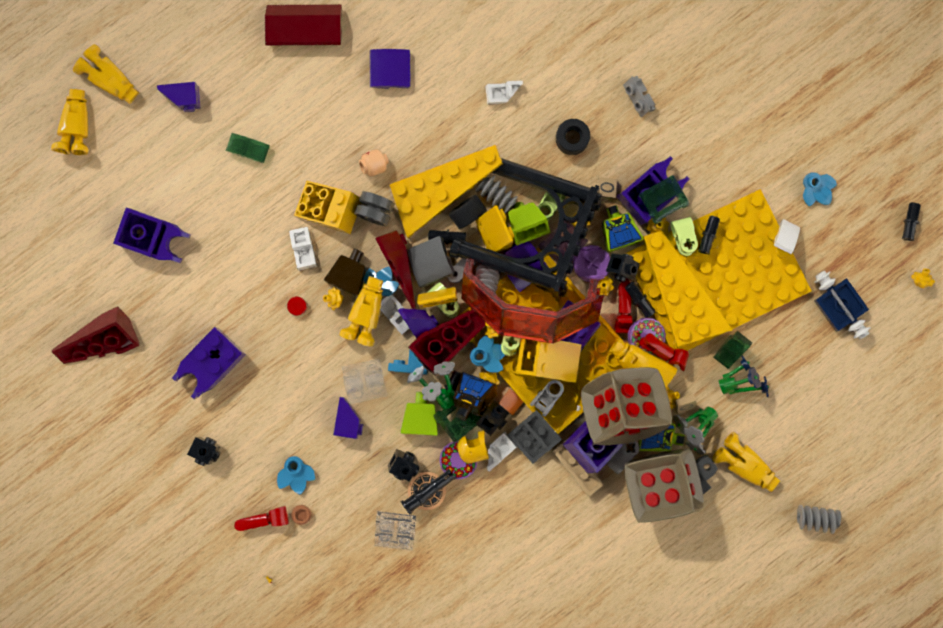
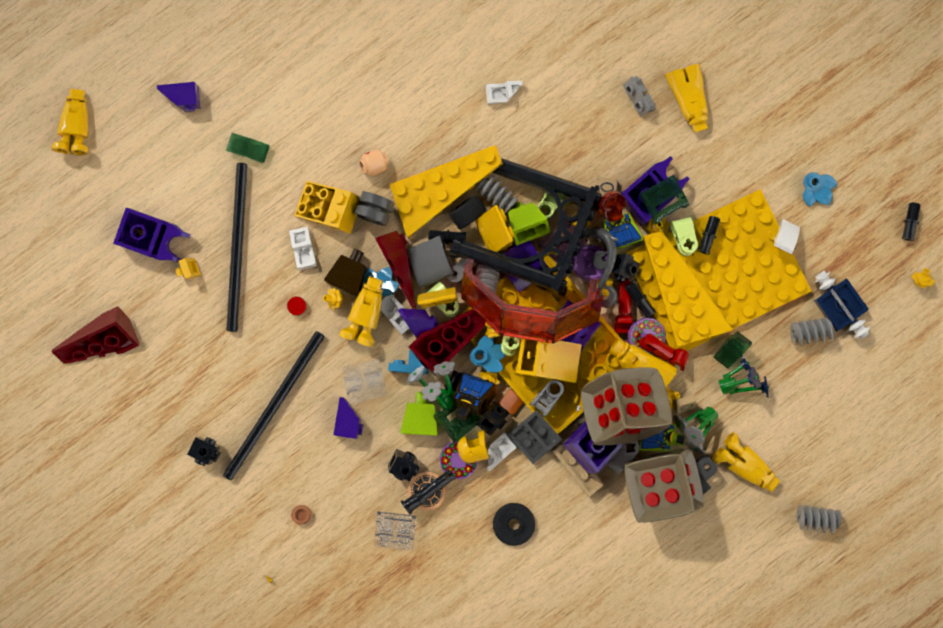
yellow piece [73,44,139,104] -> none
dark purple brick [172,327,246,400] -> none
red piece [234,506,289,531] -> none
dark red slope [265,4,342,46] -> none
dark azure plate [277,456,315,495] -> none
dark purple slope [369,49,411,89] -> none
black tyre [556,119,590,155] -> none
none -> yellow tile [175,258,201,279]
none -> black axle [223,331,325,480]
none -> black axle [226,163,248,332]
none -> black wheel [493,503,535,546]
none -> dark grey plant [585,227,619,308]
none -> clear red hair [598,191,627,222]
none -> yellow piece [664,64,708,133]
none -> light grey piece [790,317,834,345]

